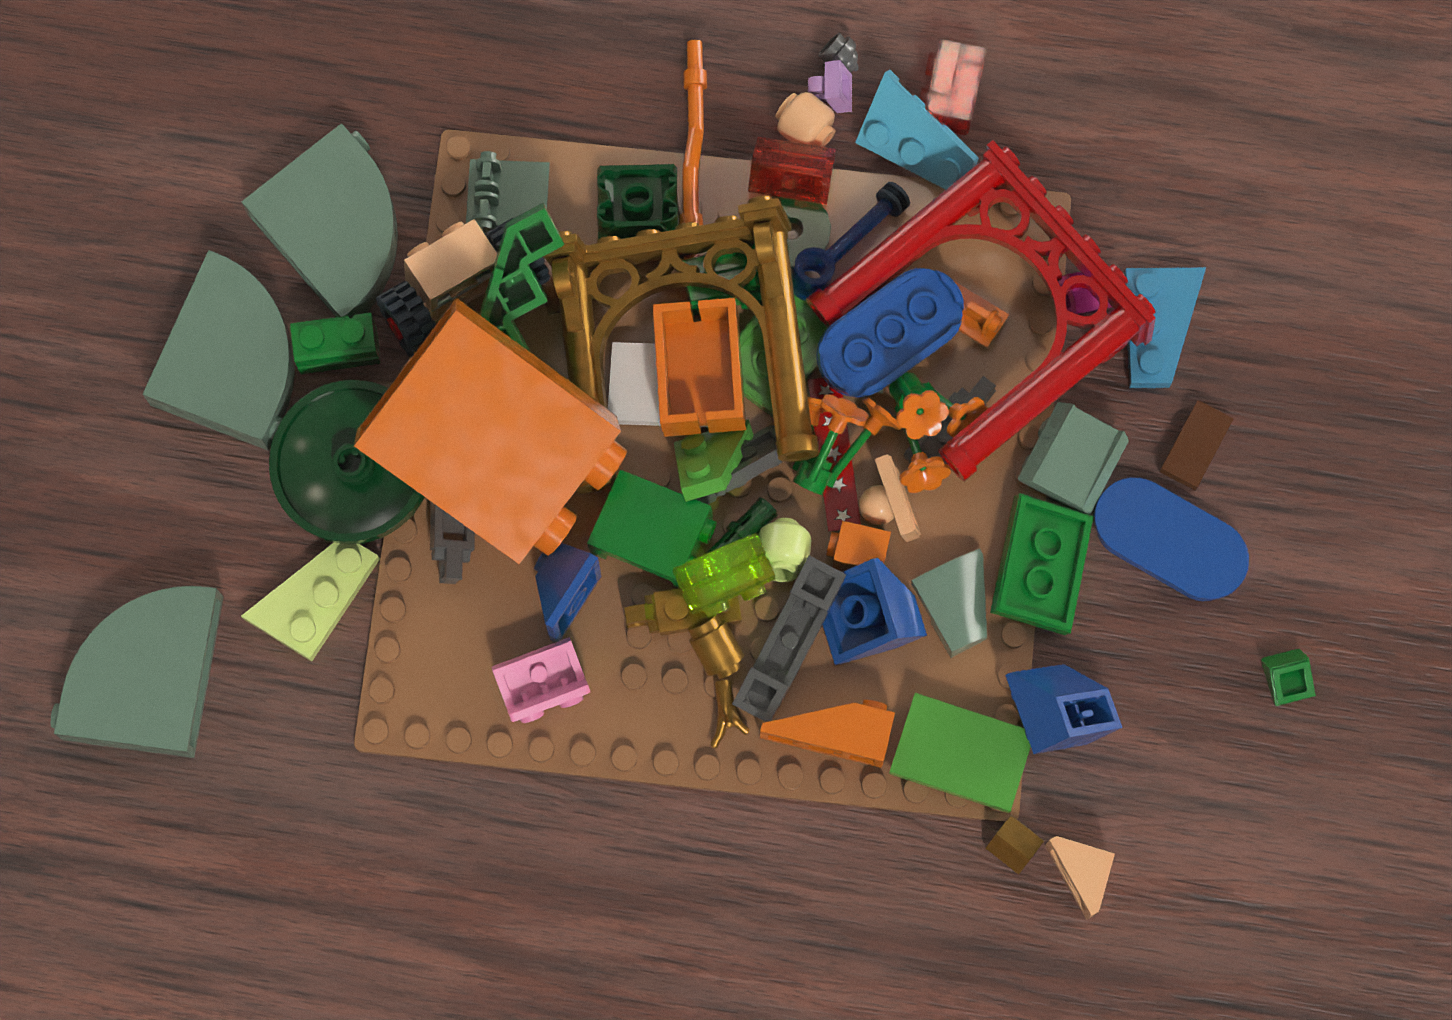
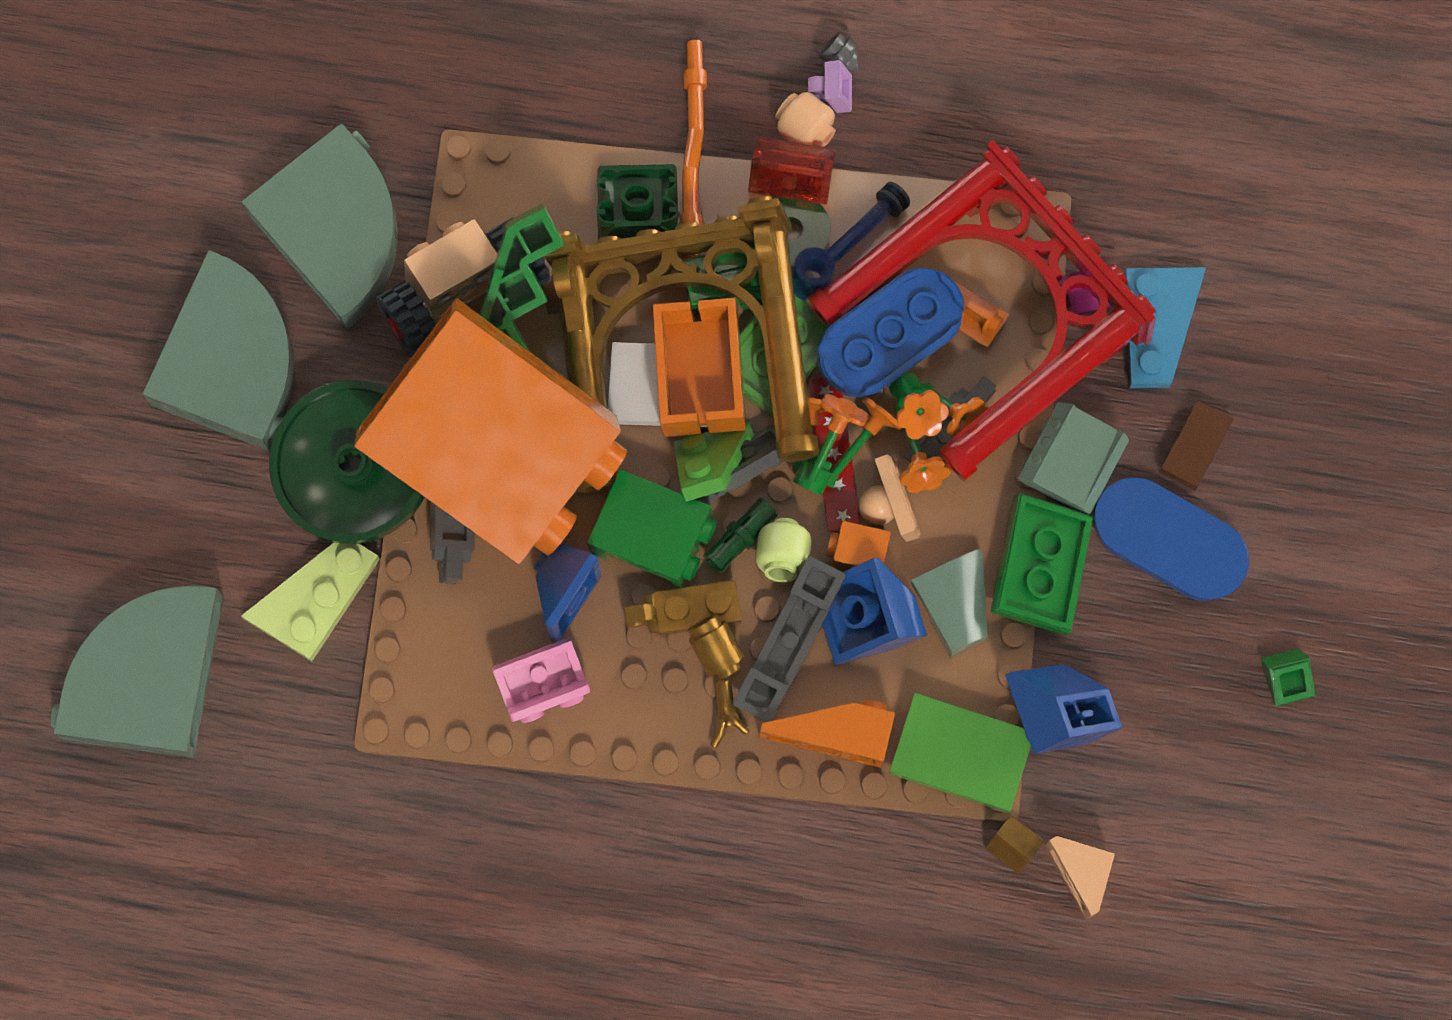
green brick [290,313,381,374] -> none
sand green hinge [466,151,550,234] -> none
clear neon green brick [673,533,775,618] -> none
medium azure wing [855,70,979,190] -> none
clear red brick [919,40,986,135] -> none

